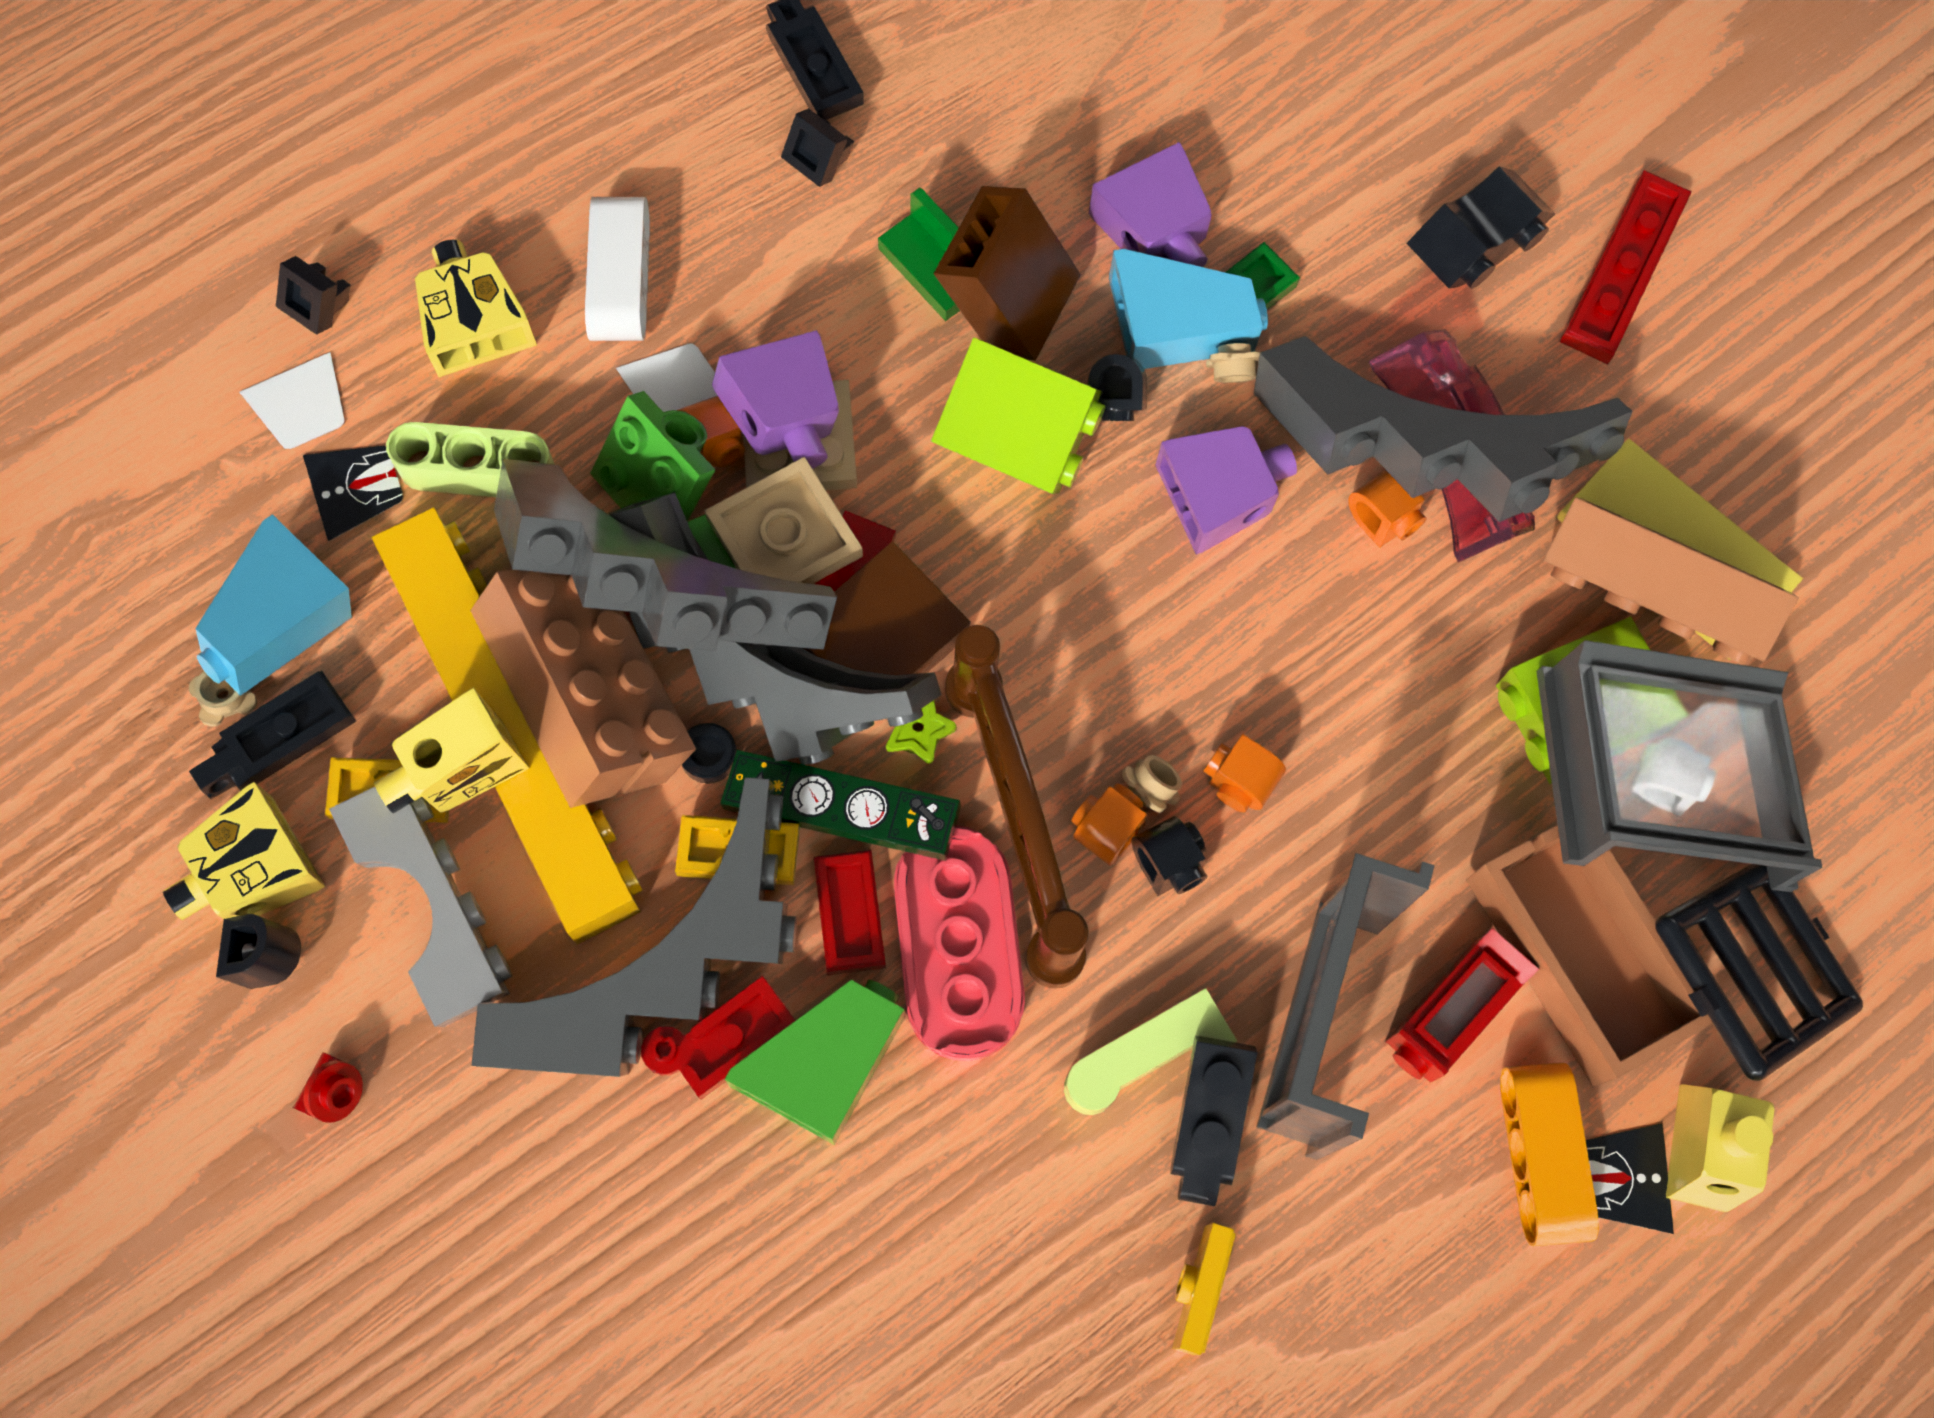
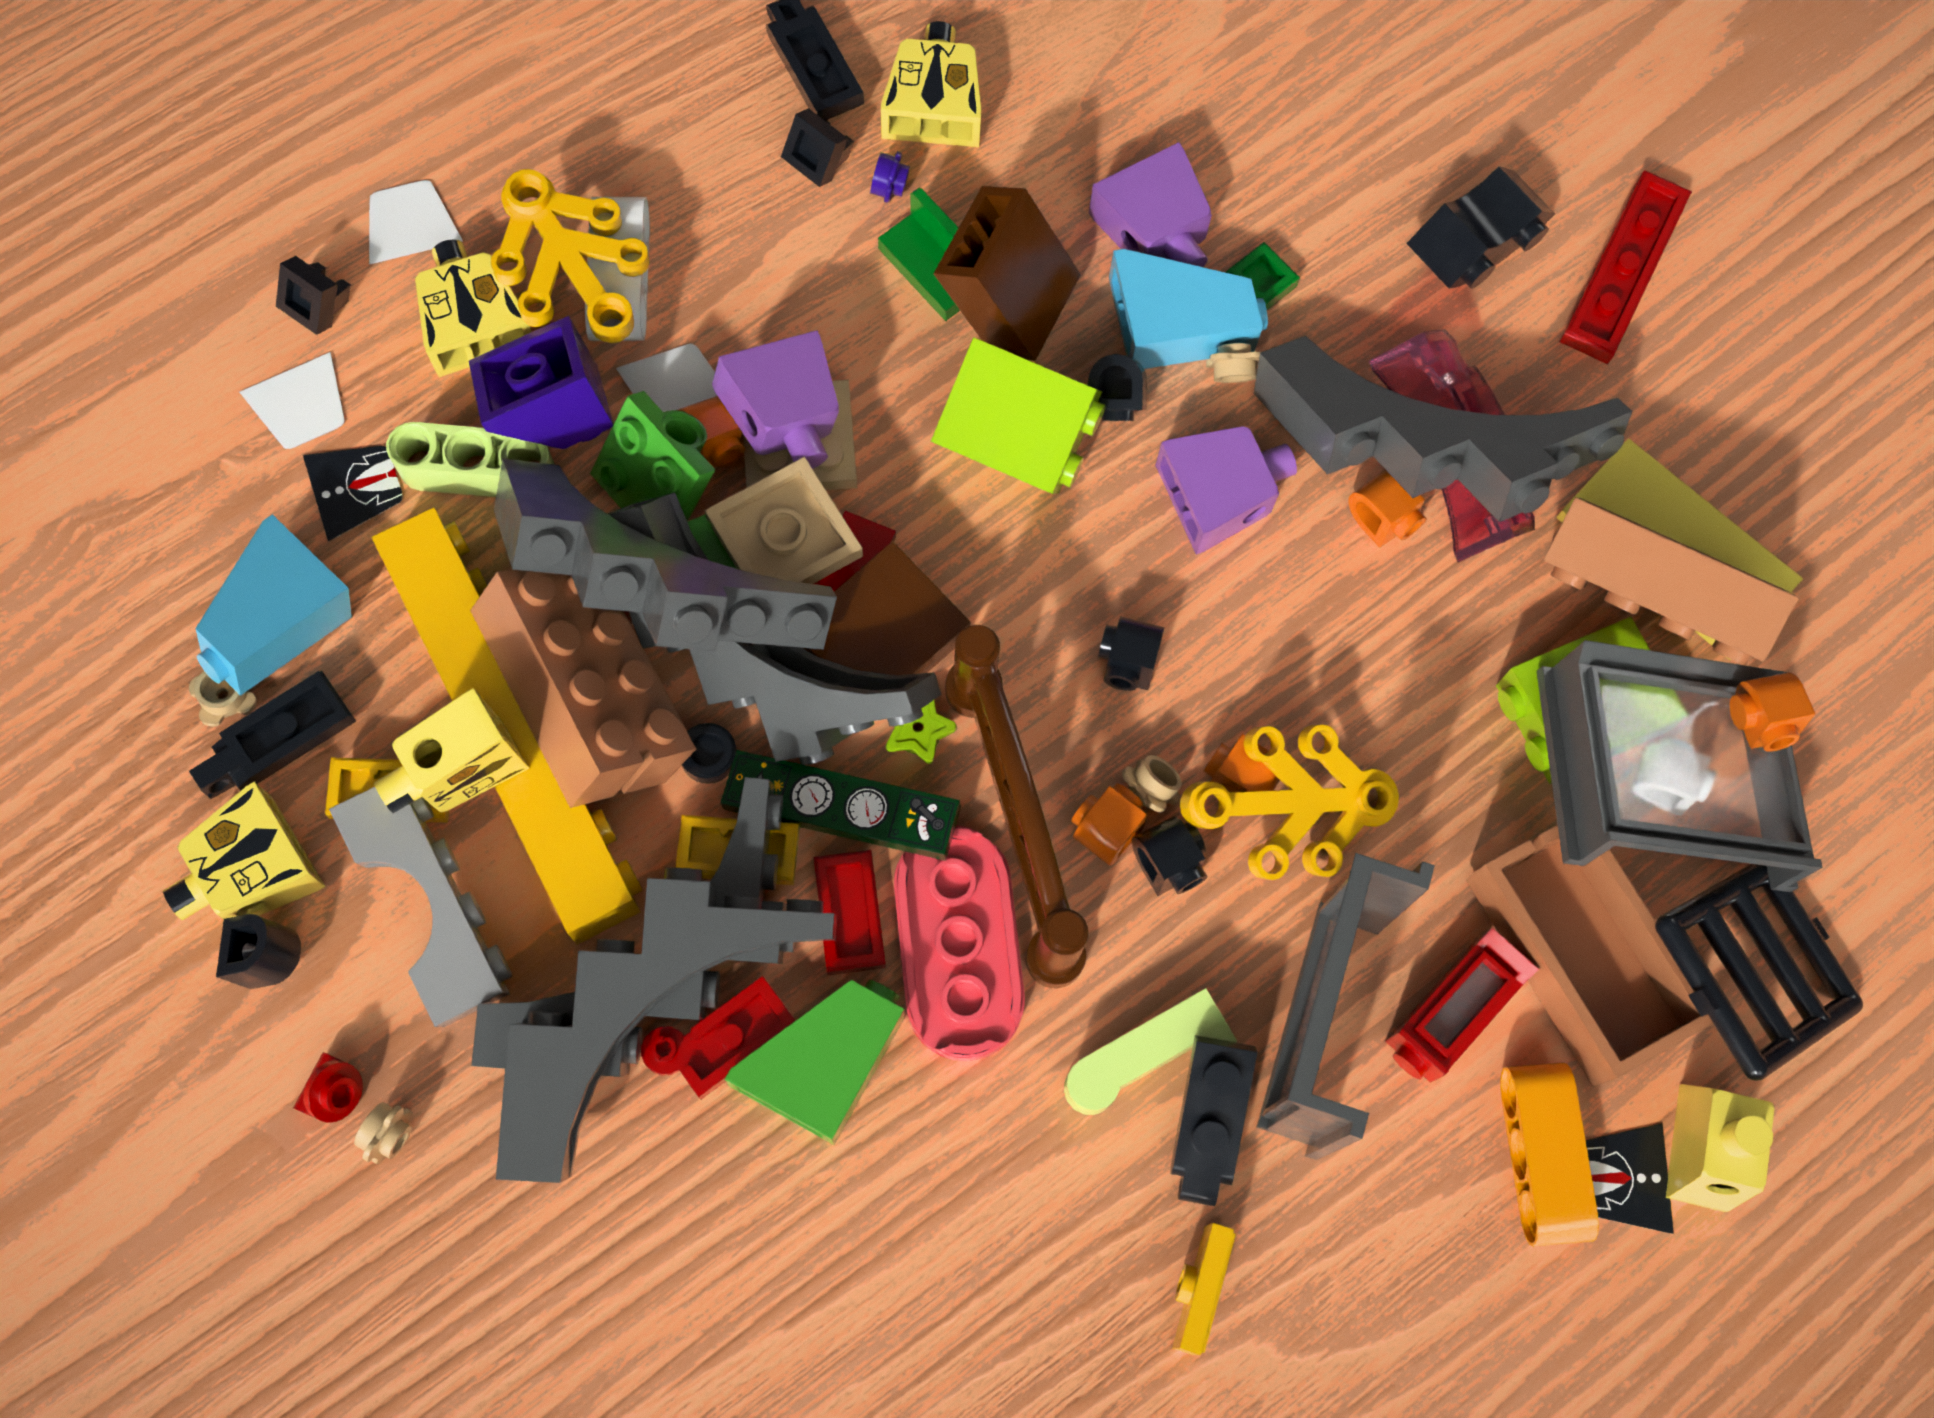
none -> tan plate [354,1102,413,1165]
none -> white sticker [369,180,463,265]
none -> dark purple slope [469,316,614,449]
none -> yellow plant [491,169,650,343]
none -> dark grey arch [496,868,837,1183]
none -> dark purple plate [870,151,910,203]
none -> light yellow torso [881,21,981,147]
none -> black plate [1098,616,1165,691]
none -> yellow plant [1180,724,1399,880]
none -> orange plate [1729,672,1816,752]

